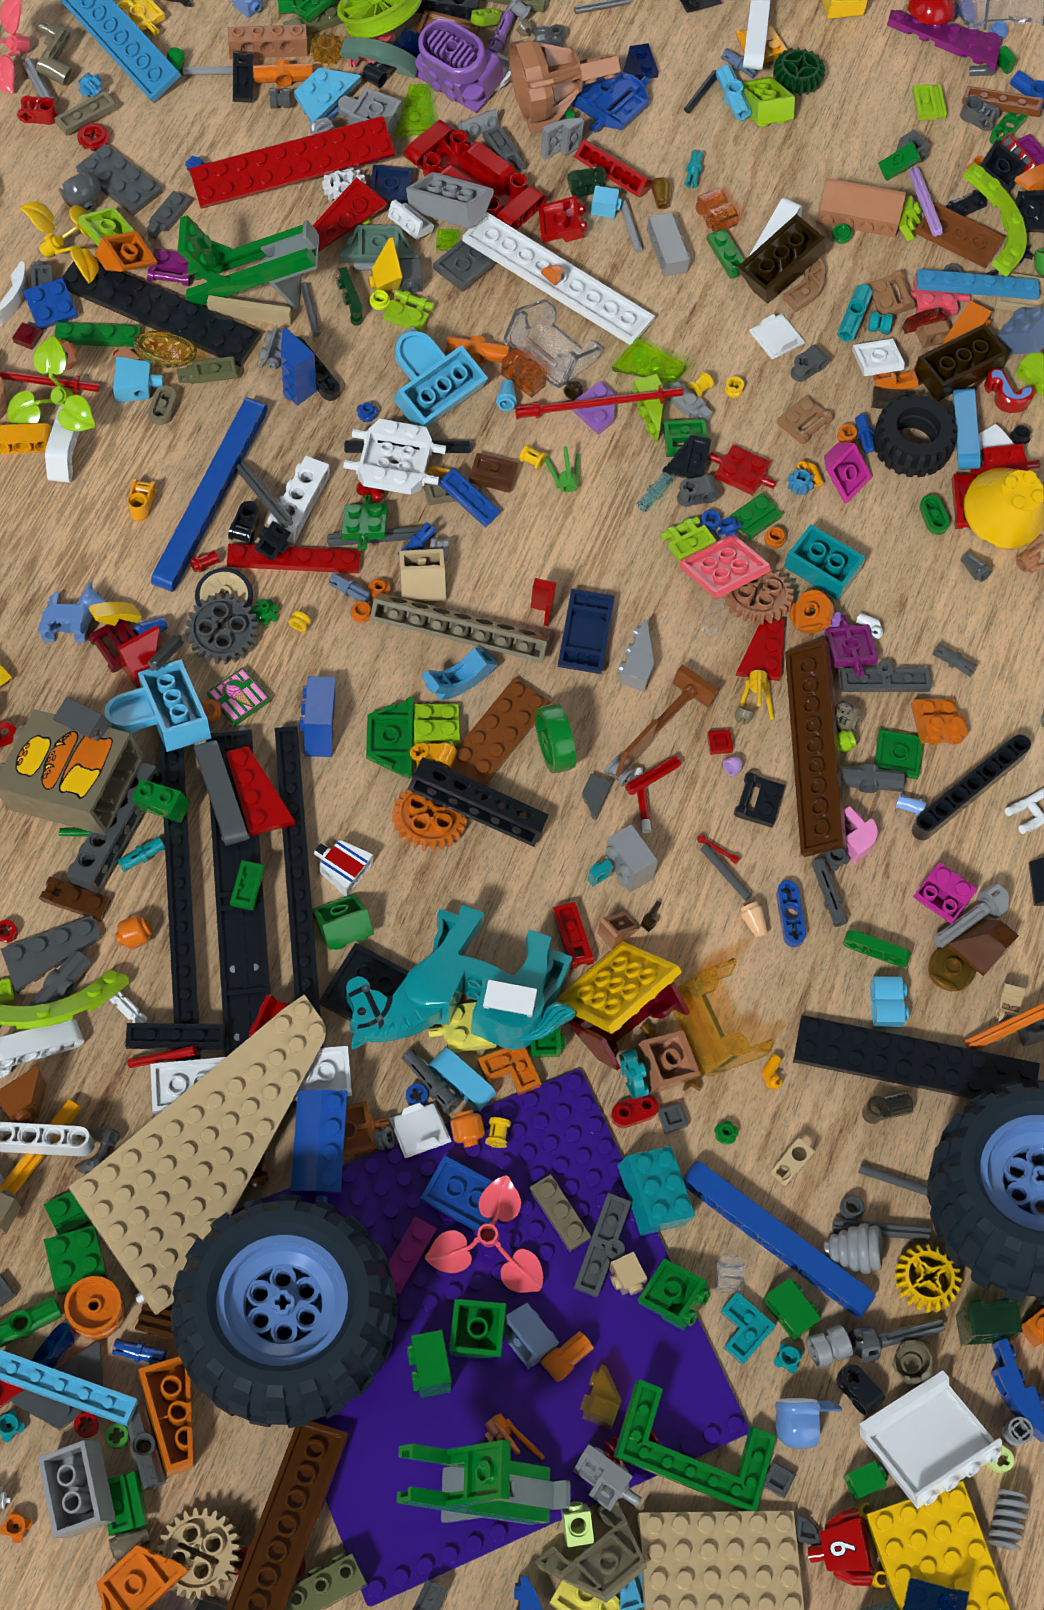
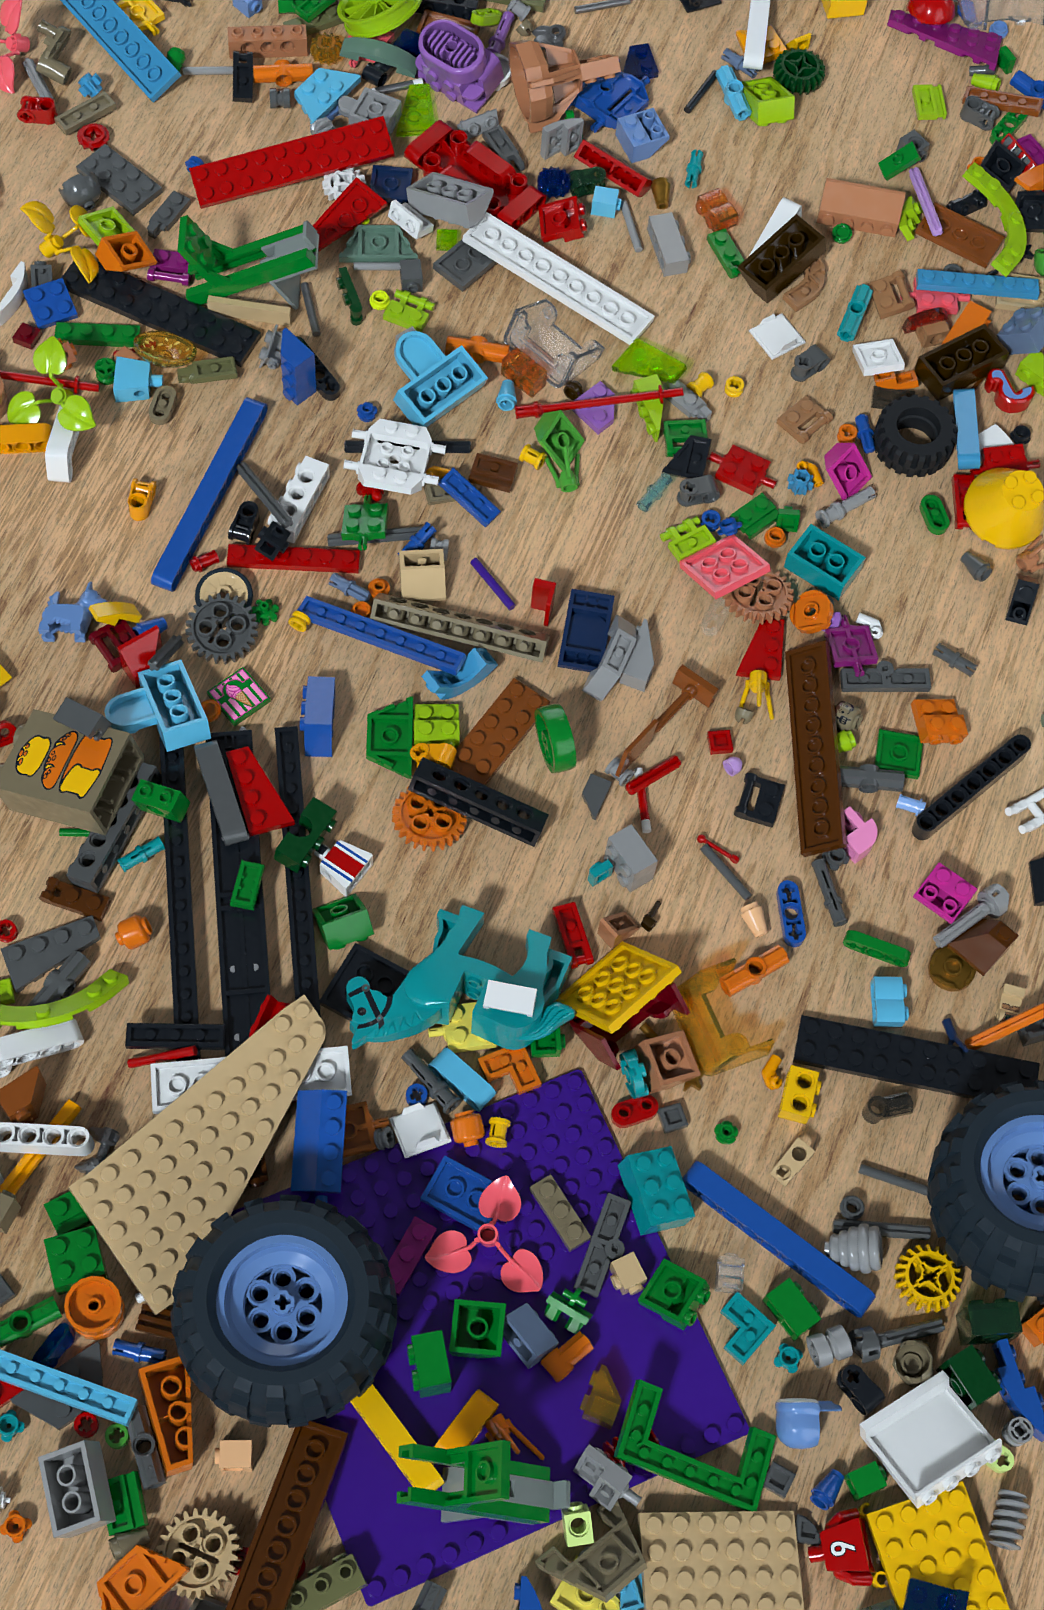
white axle [110,991,148,1023] -> none
yellow slope [368,237,402,292] -> none
orange tile [541,265,563,286] -> none
teal wheel [868,311,893,335] -> none
none -> green wheel [95,358,116,385]
none -> light nougat brick [215,1440,253,1472]
none -> dark green arch [274,797,337,873]
none -> blue plate [297,596,466,676]
none -> yellow beam [350,1384,445,1490]
none -> flat silver bar [371,78,423,94]
none -> light orange beam [434,1389,499,1449]
none -> dark purple bar [470,558,516,611]
none -> bright green slope [534,410,585,471]
none -> clear blue gear [537,166,571,199]
none -> green hips [544,1287,593,1334]
none -> light grey slope [582,615,637,702]
none -> medium blue slope [615,108,670,164]
none -> orange piece [719,945,790,997]
none -> green tile [775,506,800,532]
none -> yellow brick [778,1065,822,1125]
none -> yellow slope [786,33,812,50]
none -> blue cone [810,1469,845,1510]
none -> light grey pin [815,486,876,528]
none -> dark green brick [936,1344,1002,1411]
none -> dark blue plant [942,1018,969,1053]
none -> lime cone [971,73,1001,91]
none -> black slope [1005,573,1040,626]

